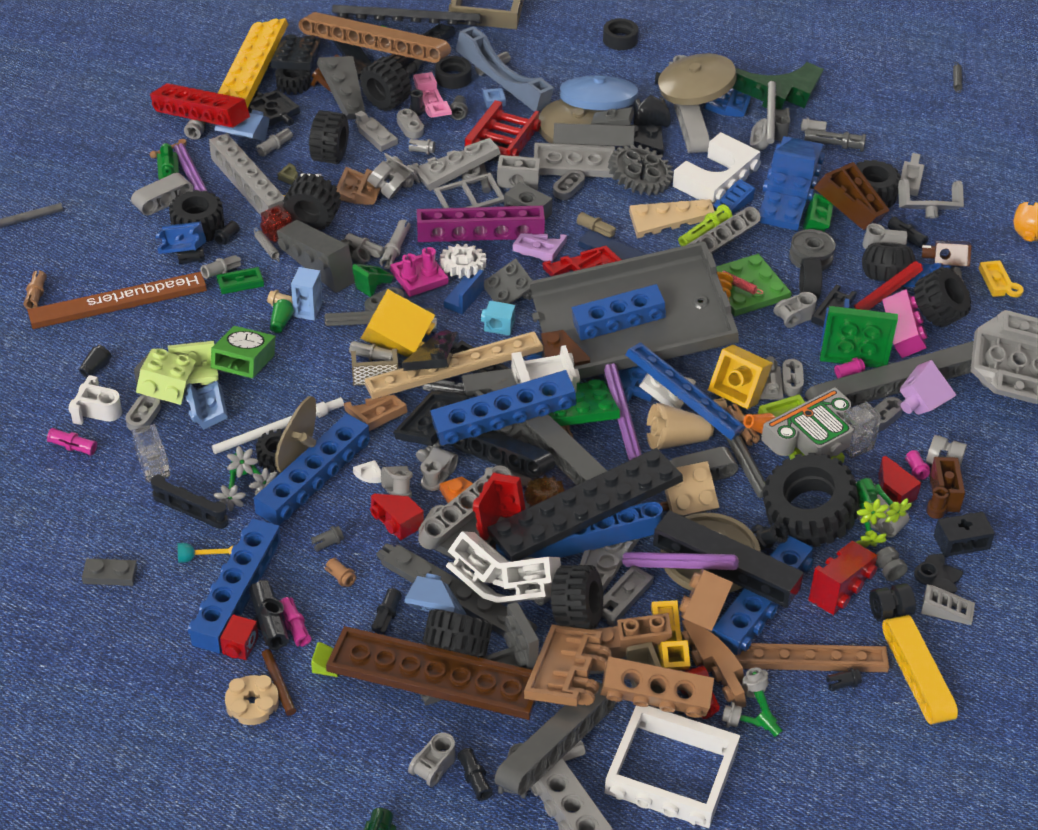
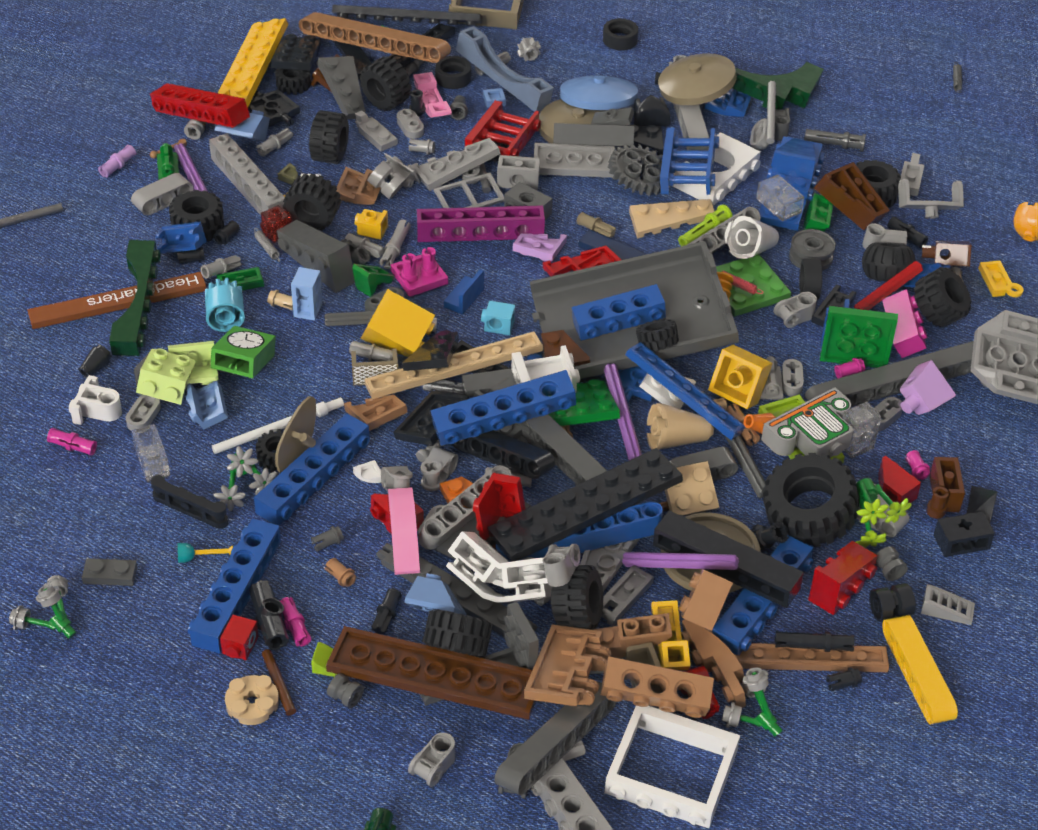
medium nougat pin [23,270,47,309] -> none
green cone [270,299,294,333] -> none
white gear [440,244,486,278] -> none
black pin [457,748,493,801] -> none
dark grey hinge [484,258,533,304] -> none
clear orange gear [524,475,565,507] -> none
flat silver plate [553,170,585,200] -> none
blue slope [712,179,755,214] -> none
light grey pin [801,117,827,133] -> none
black plate [914,554,963,594] -> none
light grey wheel [926,435,967,466] -> none
none -> plant [9,575,76,639]
none -> lavender pin [98,144,136,178]
none -> dark green arch [109,240,161,356]
none -> medium azure gear [205,278,245,332]
none -> dark grey wheel [327,673,364,709]
none -> yellow brick [354,209,388,240]
none -> bright pink slope [388,487,420,575]
none -> light grey gear [517,37,541,61]
none -> light grey piece [542,544,580,587]
none -> black tyre [636,319,679,351]
none -> blue fence [660,128,719,195]
none -> white cone [725,216,779,259]
none -> clear brick [756,174,804,221]
none -> black pin [775,631,854,652]
none -> black slope [966,486,997,523]

